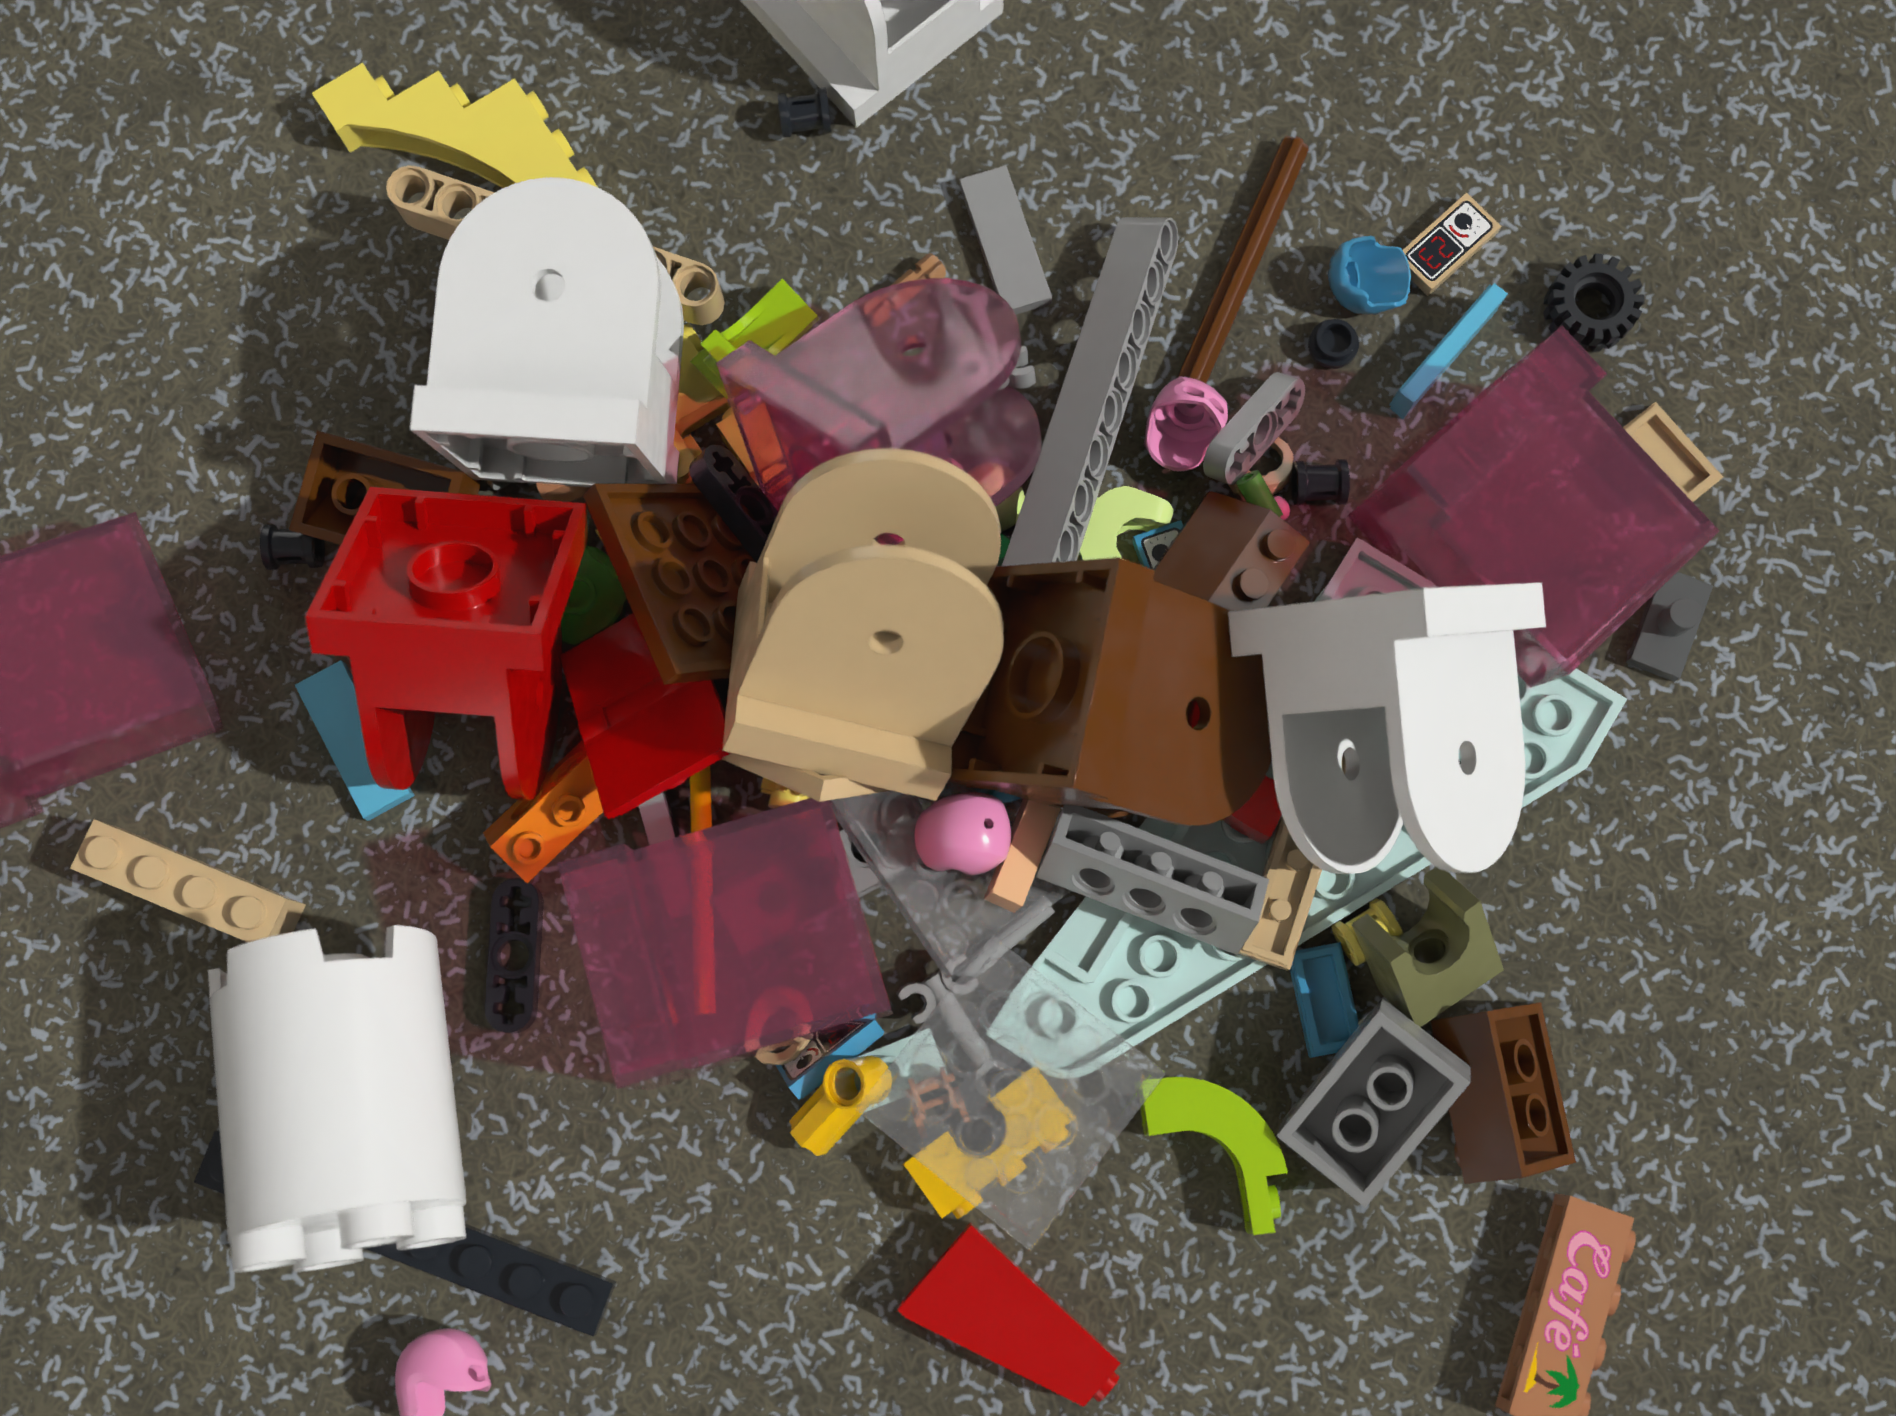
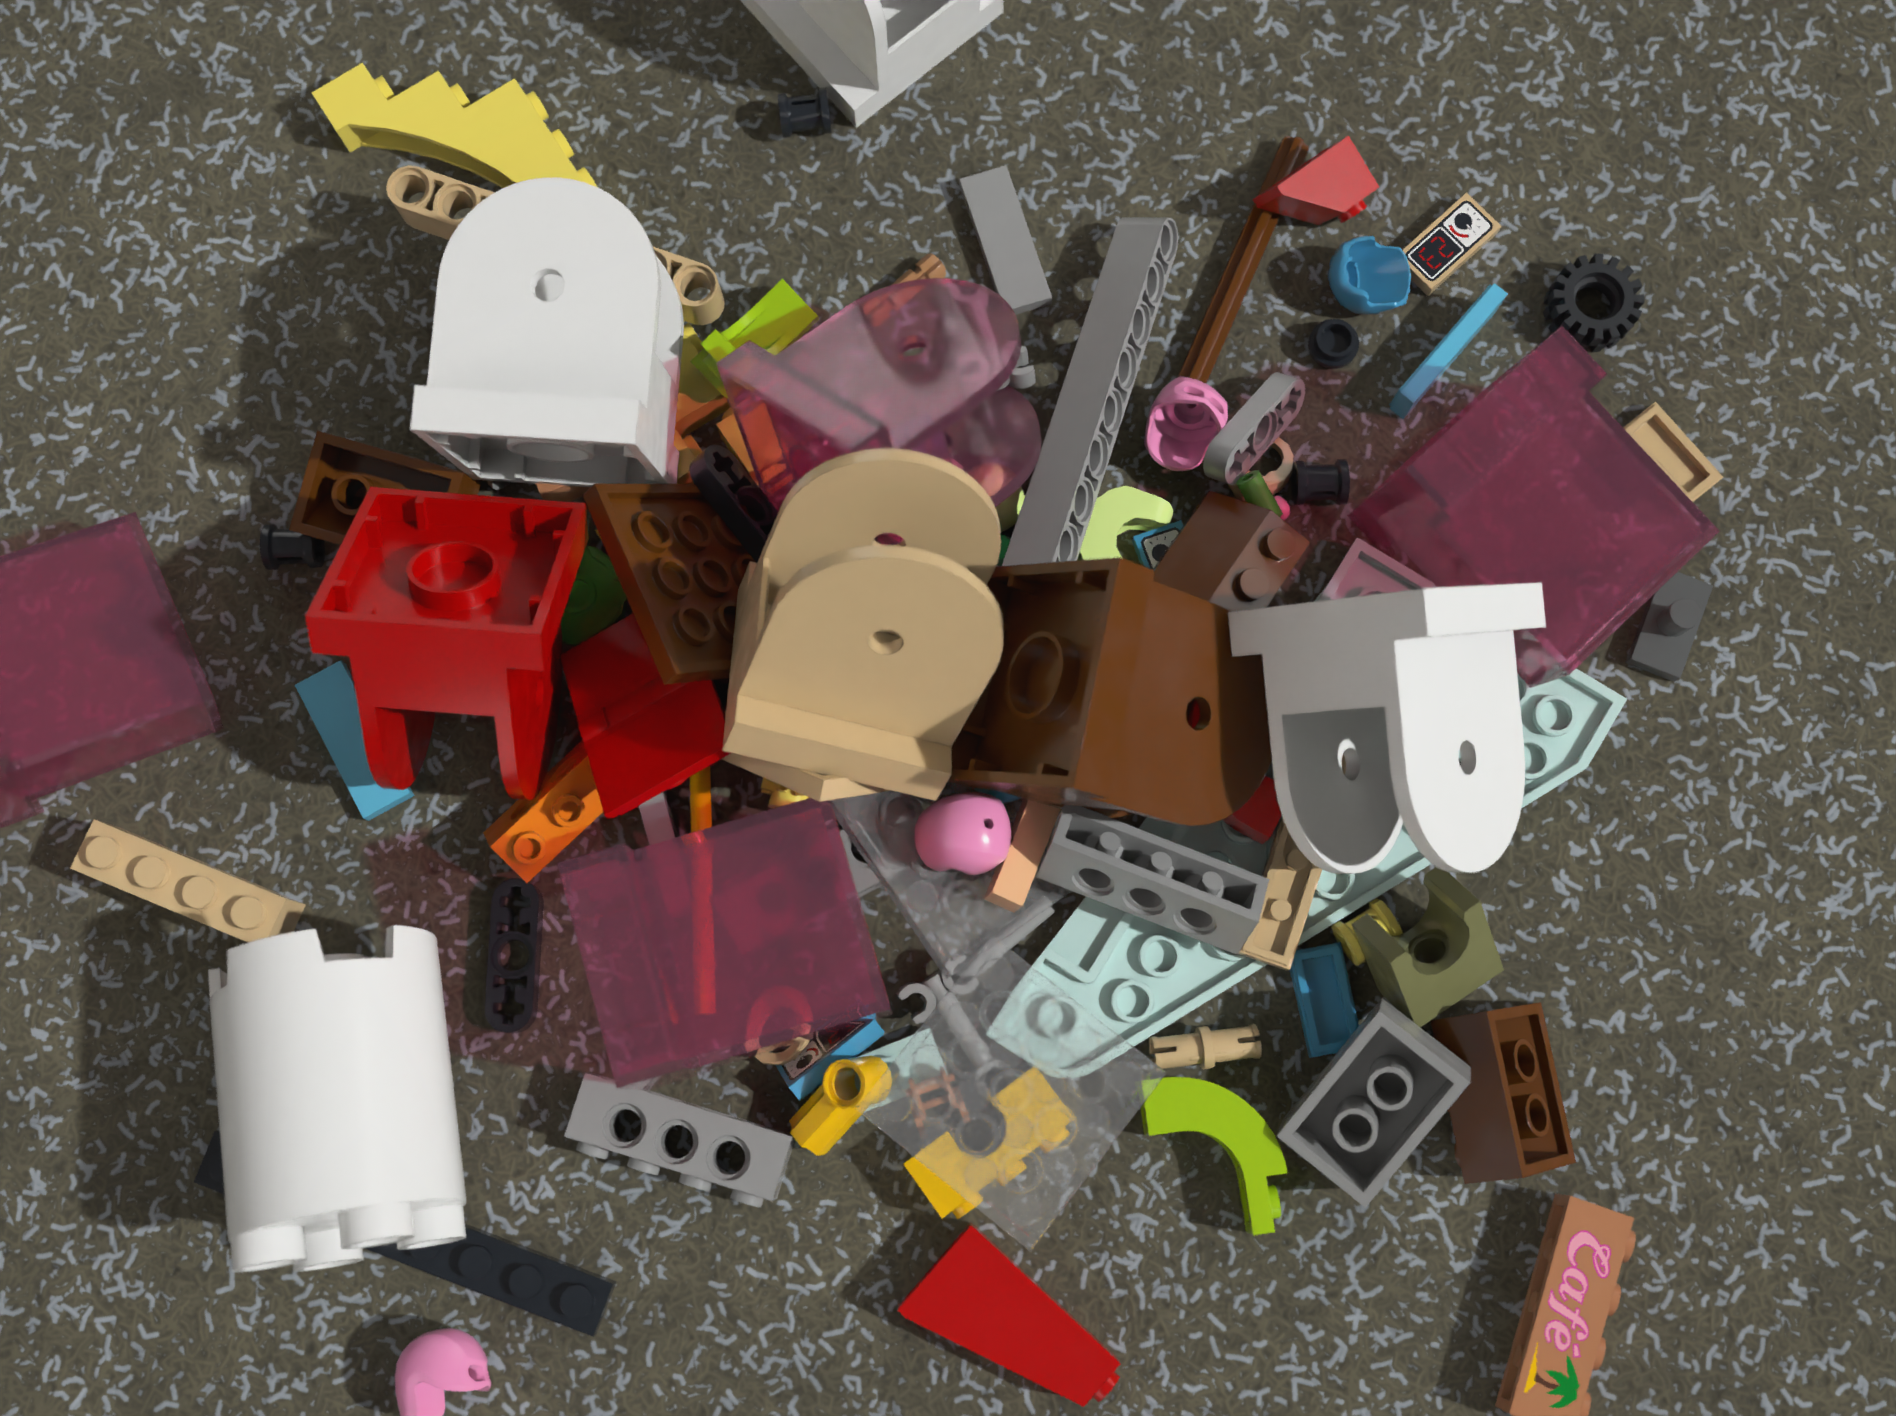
none -> light grey brick [564,1073,795,1207]
none -> tan pin [1149,1024,1262,1071]
none -> slope [1252,136,1379,225]

